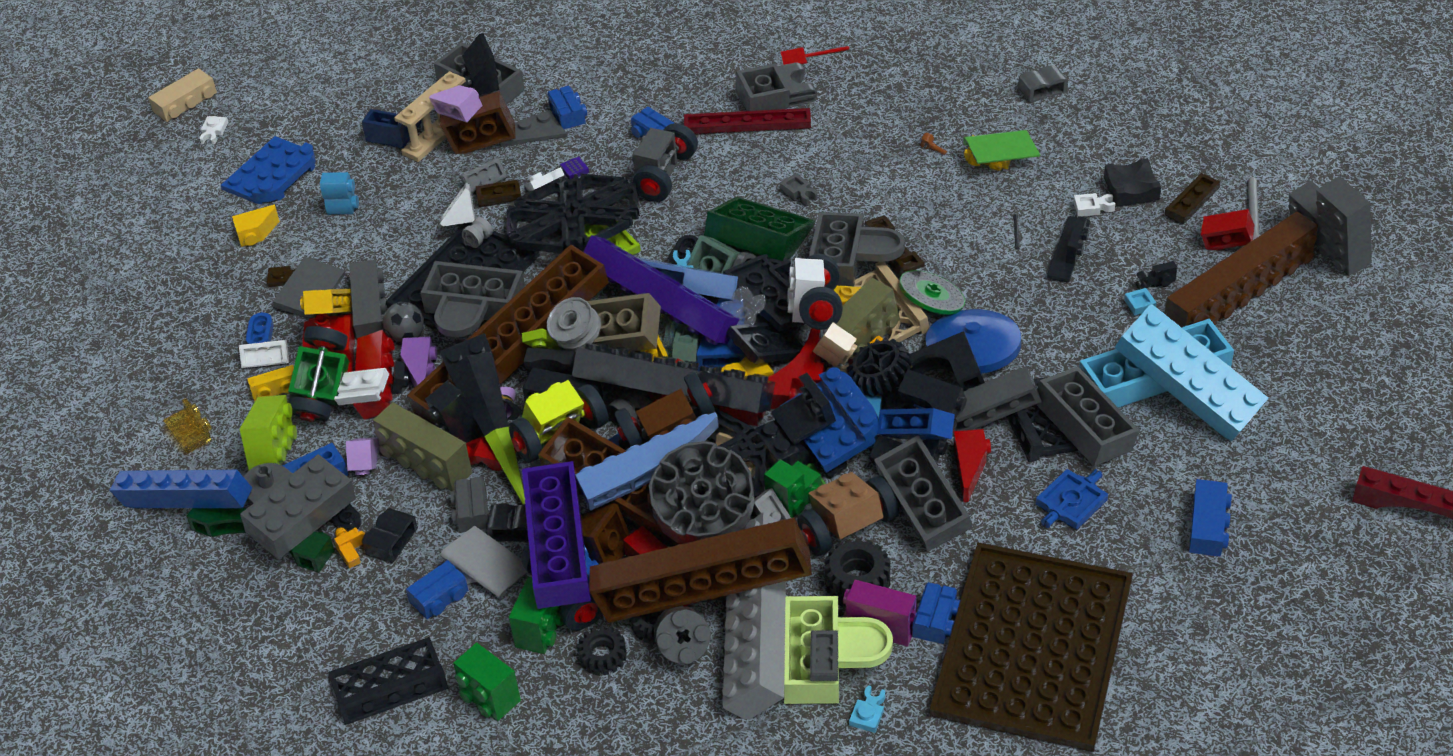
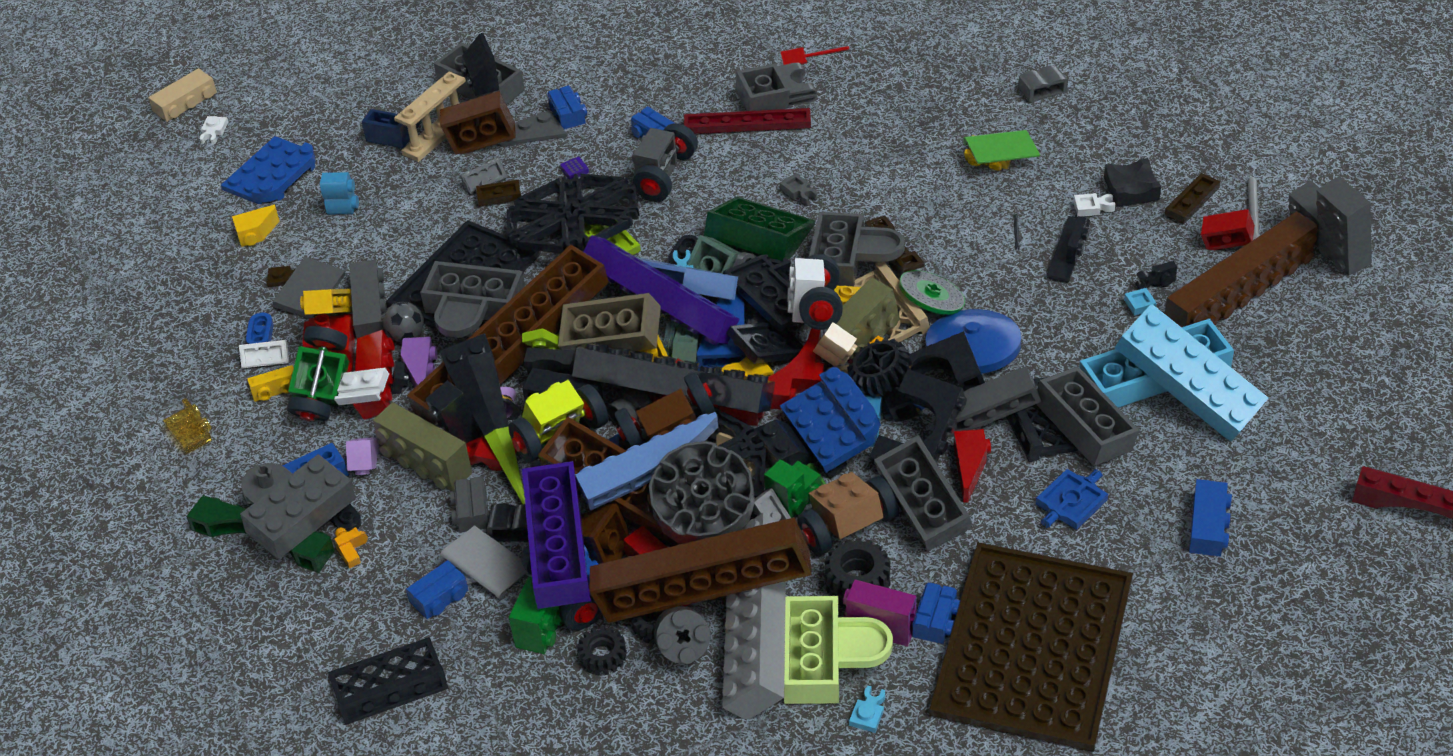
blue brick [109,469,252,508] -> none
lime brick [239,395,297,470] -> none
black brick [362,508,418,563] -> none
lavender slope [429,85,483,122] -> none
white slope [440,183,475,226] -> none
green brick [453,642,521,721] -> none
light grey wheel [462,217,493,248] -> none
white plate [524,167,564,192] -> none
light grey wheel [547,297,601,351] -> none
clear plate [720,287,766,325] -> none
black bracket [771,372,836,445] -> none
dark grey plate [810,630,838,681] -> none
blue brick [877,408,955,440] -> none
dark orange hand [920,133,947,155] -> none

